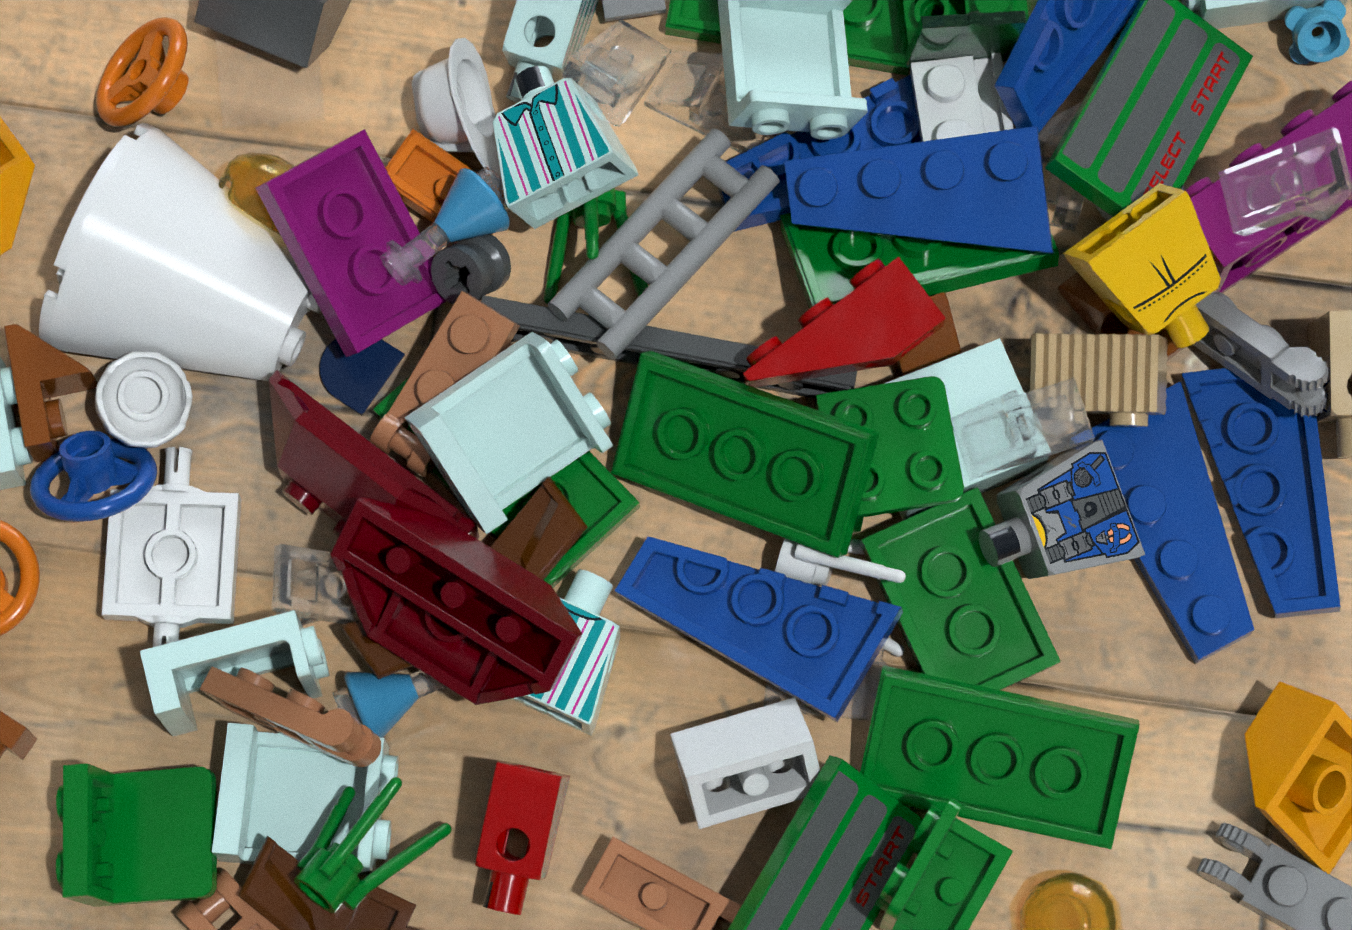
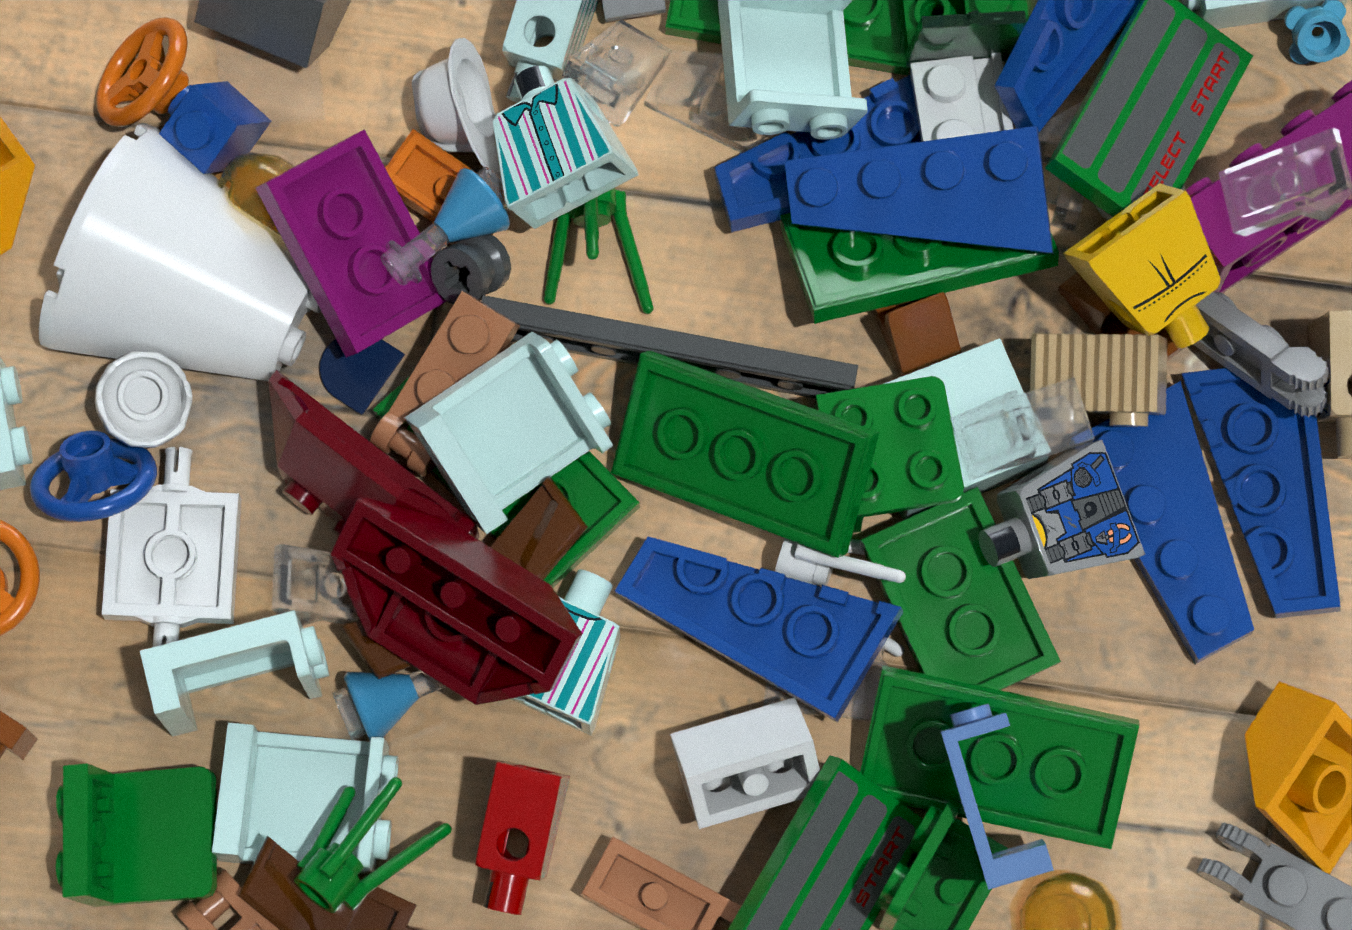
dark orange slope [4,324,98,463] -> none
nougat plate [200,666,381,768] -> none
light grey bar [548,128,779,359] -> none
red slope [743,257,946,388] -> none
none -> blue brick [159,81,272,174]
none -> medium blue panel [941,704,1054,890]

